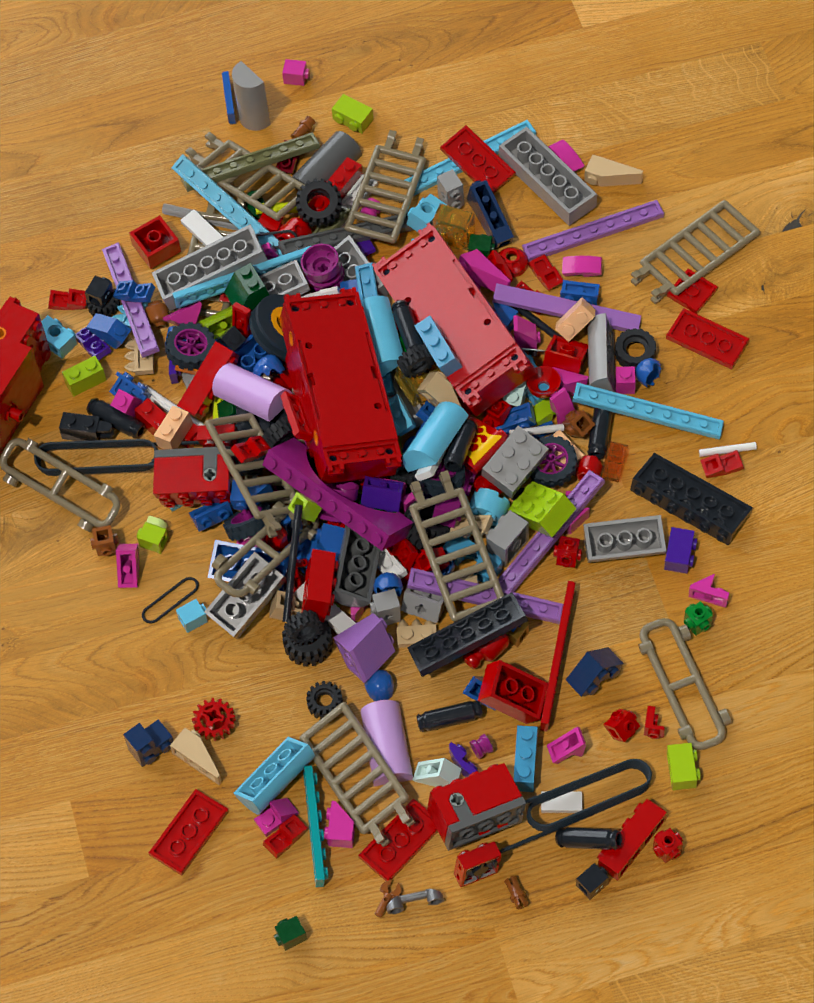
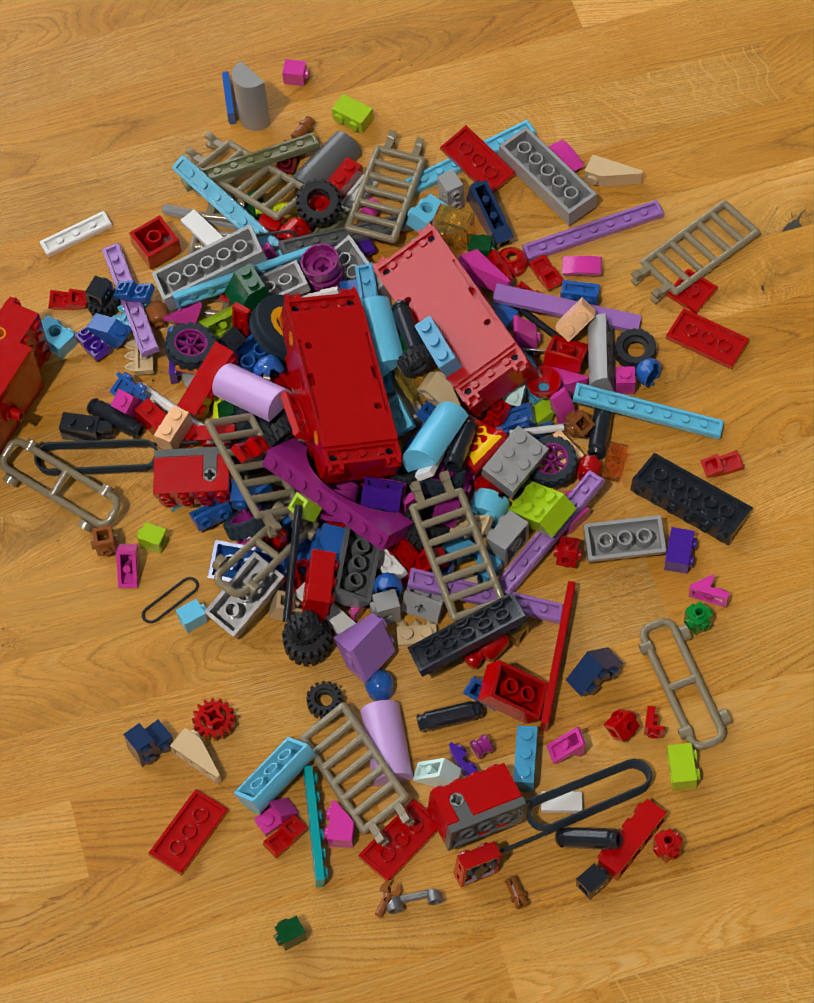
lime brick [62,356,107,397] -> none
yellowish green tile [146,516,167,529] -> none
white bar [699,442,757,457] -> none
none -> white tile [39,211,113,258]

